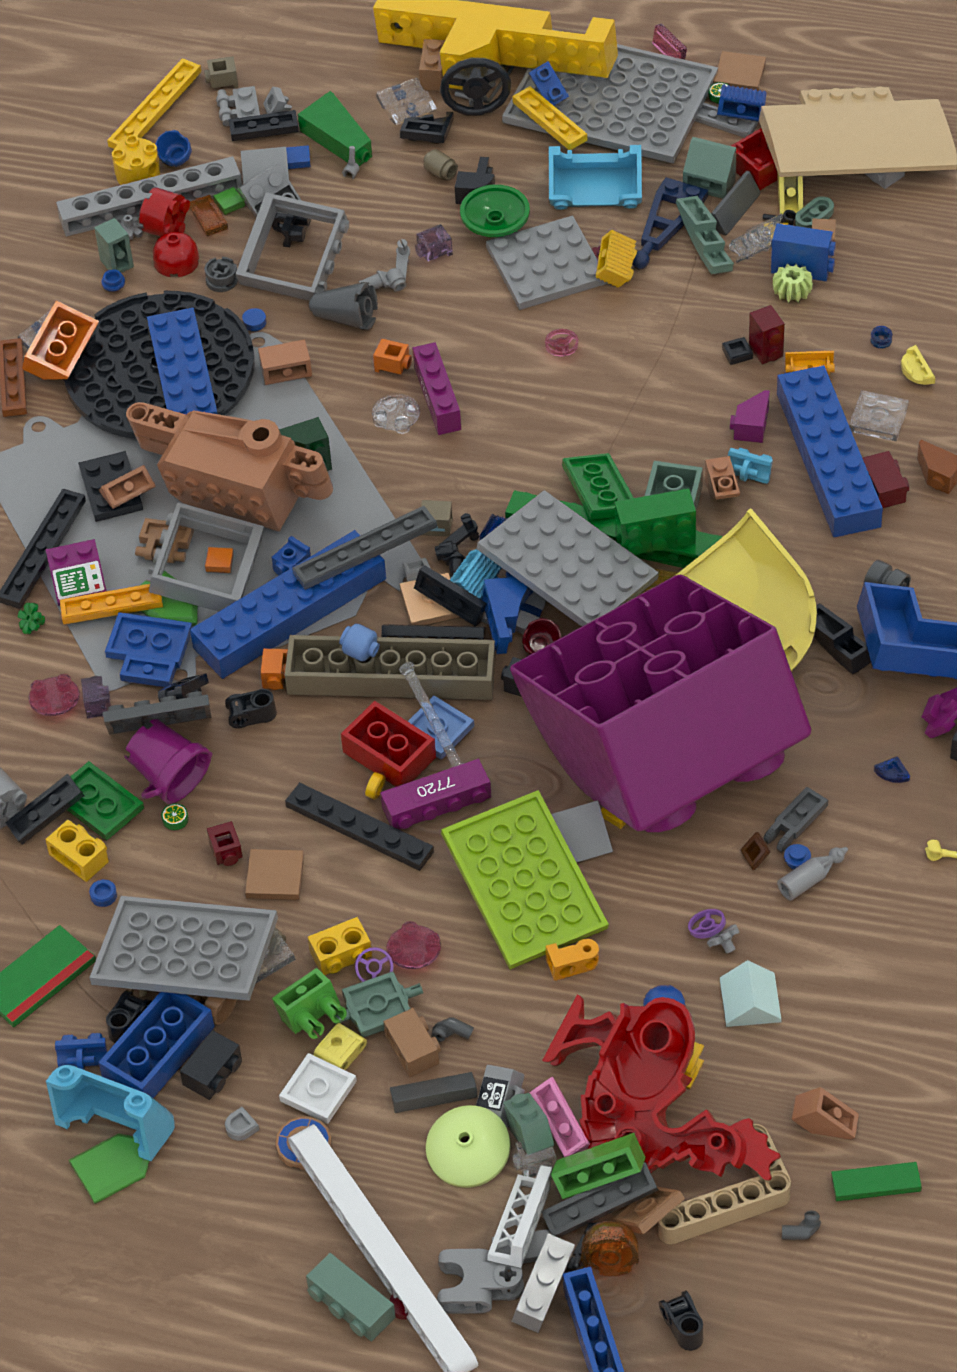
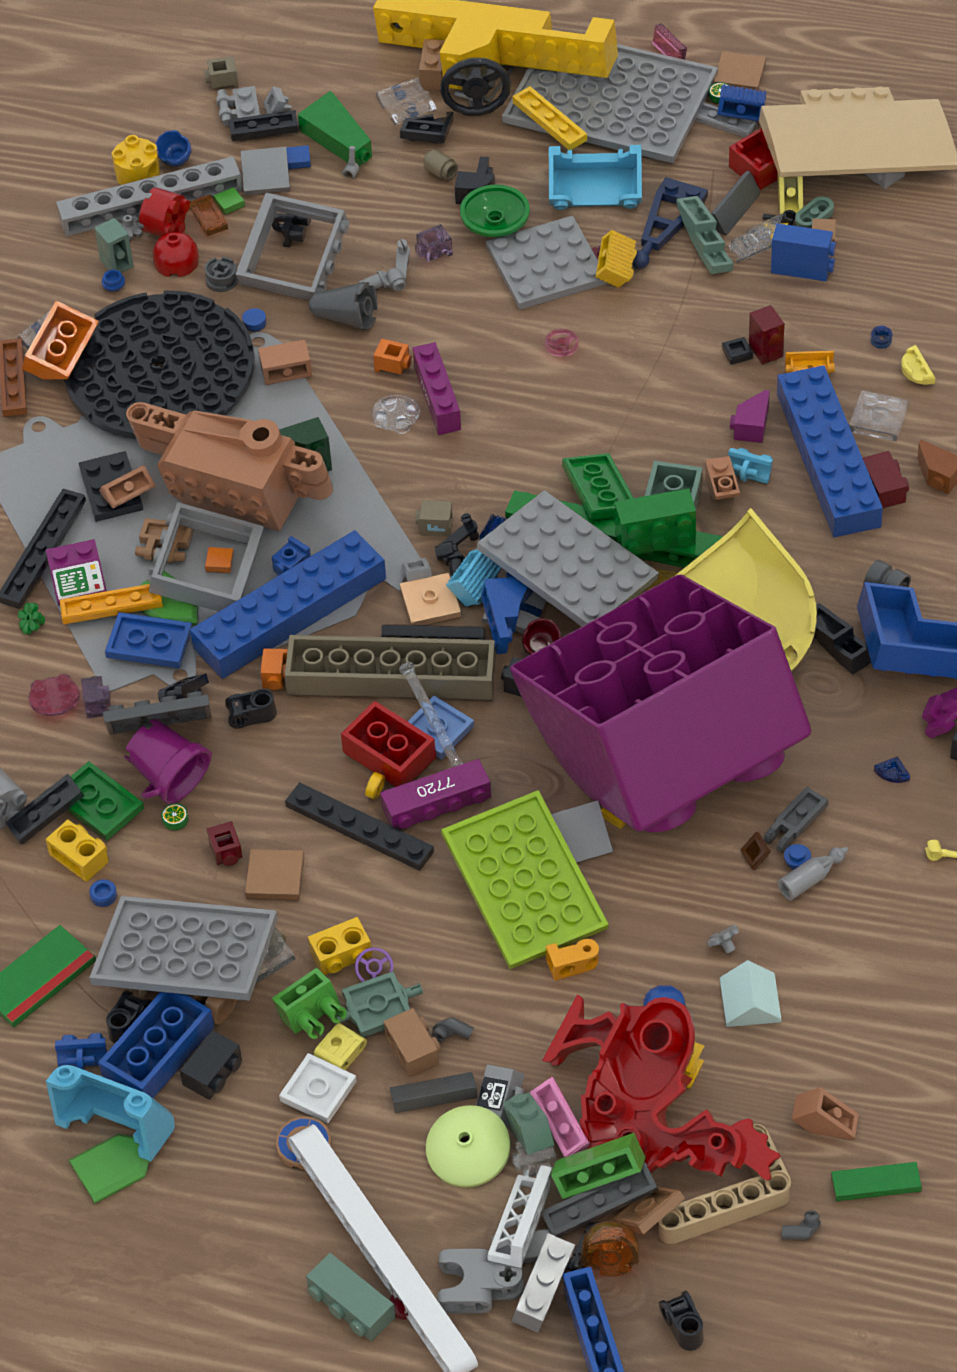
yellow plate [107,58,202,149] -> none
blue plate [120,655,177,687] -> none
blue plate [147,308,218,414] -> none
light grey tile [225,1107,259,1141] -> none
light grey slope [237,163,301,217] -> none
dark grey tile [292,506,437,590] -> none
medium blue head [339,624,380,661] -> none
clear pink dish [386,921,441,969] -> none
black plate [414,565,487,627] -> none
blue hips [528,61,569,106] -> none
sand green slope [683,137,736,199] -> none
medium lavender piece [688,909,726,939] -> none
yellowish green gear [773,264,813,303] -> none

